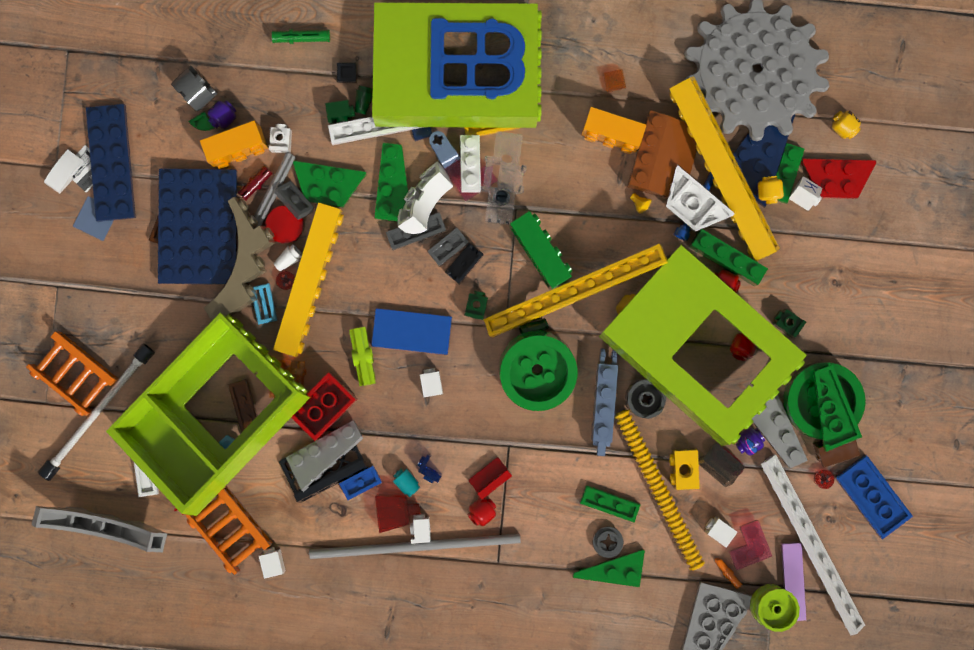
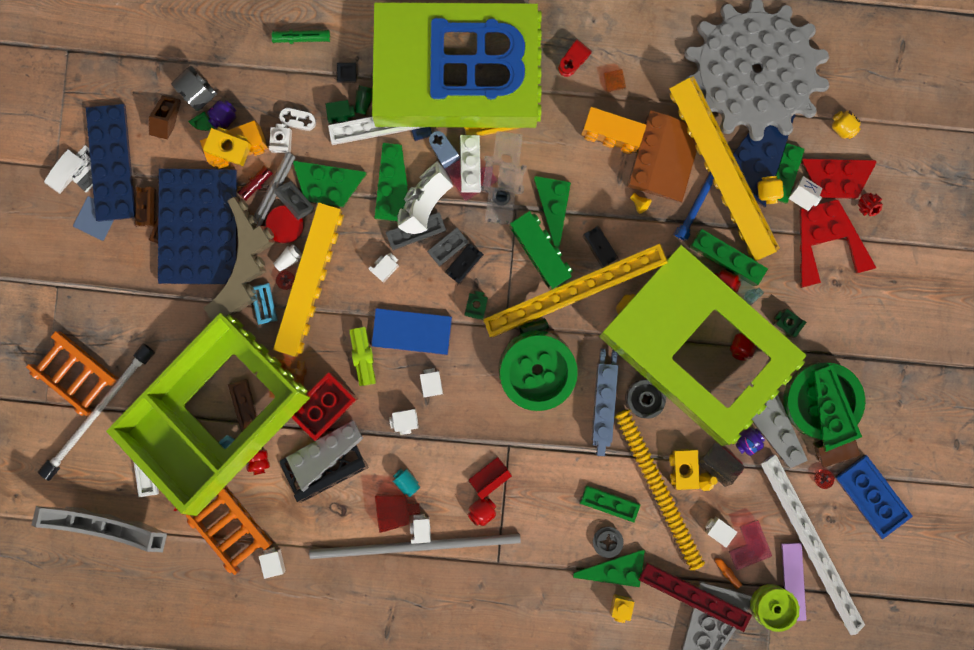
blue plate [339,465,382,500] -> none
clear blue bracket [417,454,442,483] -> none
white wing [666,166,735,231] -> none
none -> reddish brown hinge [134,187,156,227]
none -> reddish brown slope [149,95,181,140]
none -> yellow brick [203,127,251,167]
none -> red piece [246,449,270,475]
none -> white beam [279,108,316,131]
none -> white brick [368,253,399,283]
none -> white brick [389,409,419,435]
none -> green wing [534,176,571,249]
none -> red piece [558,39,592,77]
none -> black hinge [583,226,618,268]
none -> yellow brick [610,594,635,623]
none -> dark red tile [638,562,752,632]
none -> yellow rock [699,473,718,491]
none -> clear light blue tile [743,288,764,305]
none -> red wing [800,200,876,288]
none -> red gear [858,193,883,217]

